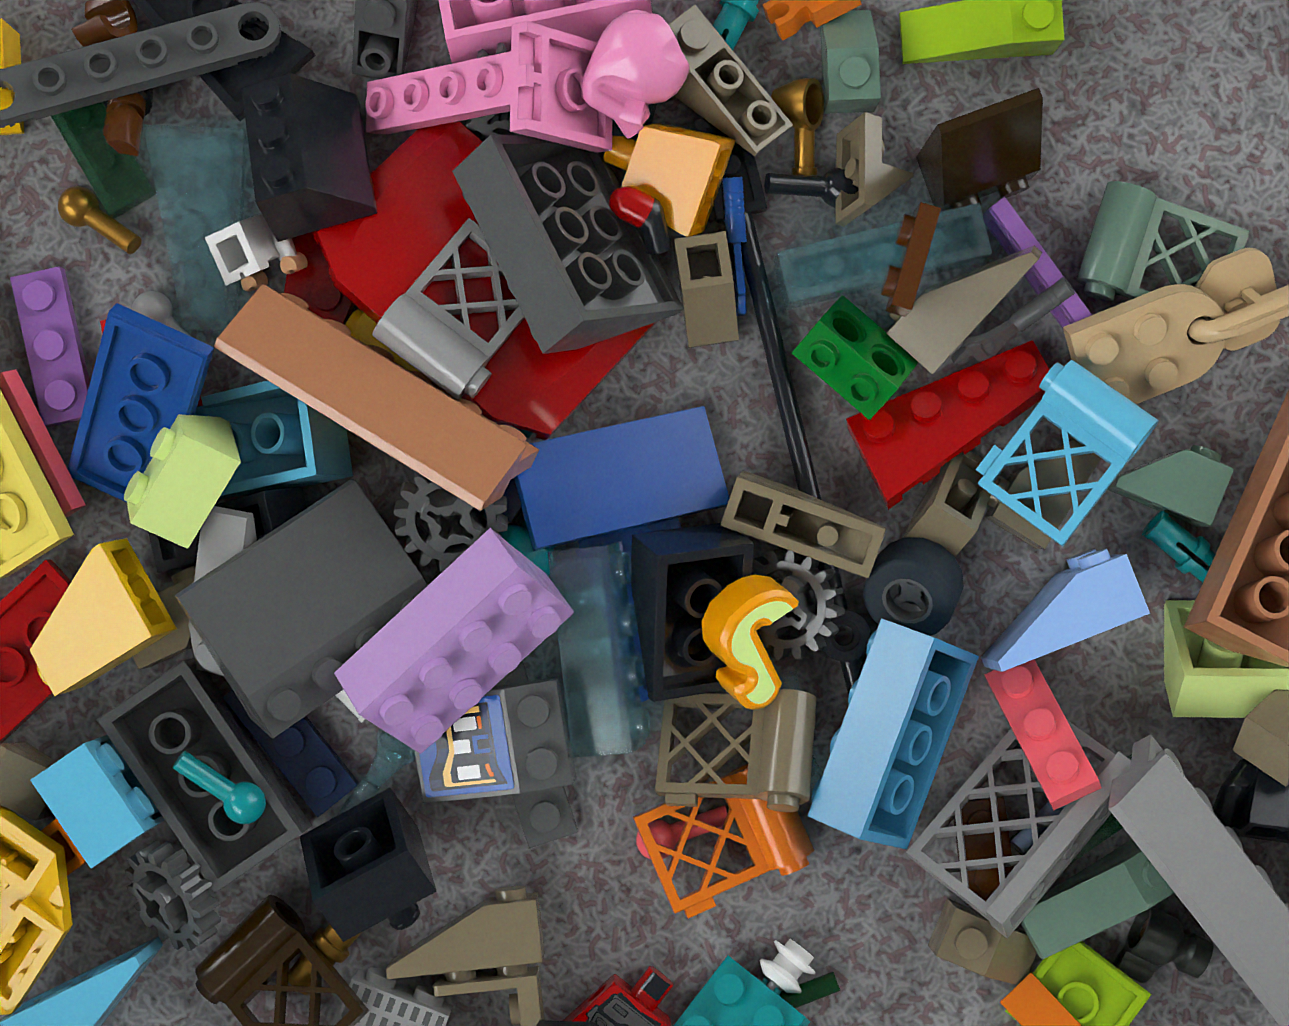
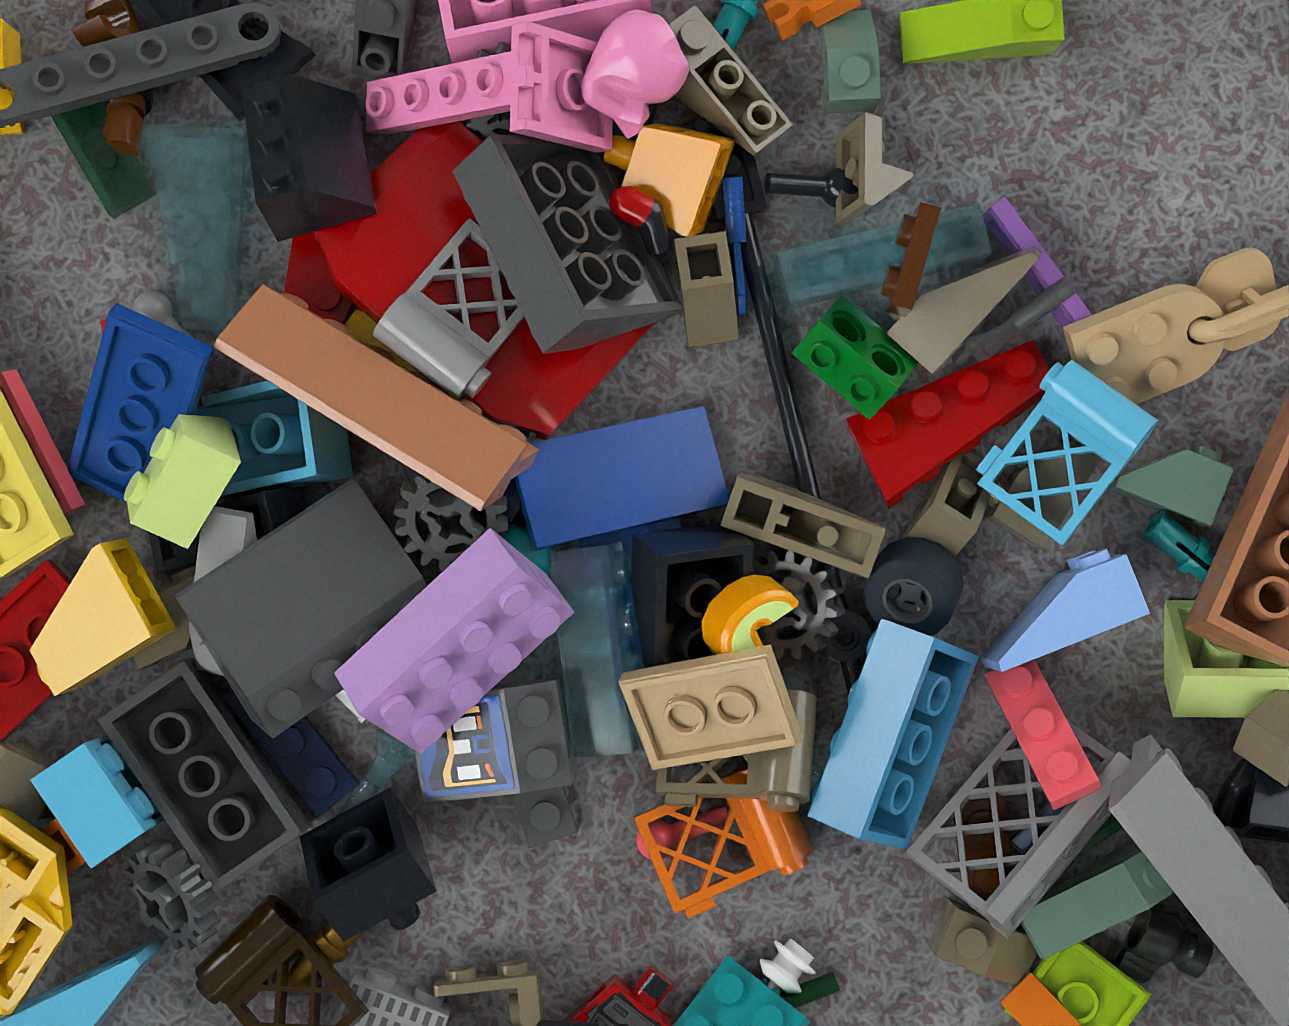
medium lavender plate [10,266,90,427] -> none
pearl gold bar [58,186,142,254] -> none
teal bar [172,751,266,824] -> none
white piece [205,214,308,292] -> none
dark tan slope [386,885,545,979] -> none
pearl gold bar [771,78,824,176] -> none
dark brown slope [916,88,1043,216] -> none
sand green piece [1076,181,1250,301] -> none
none -> tan tile [618,645,803,770]

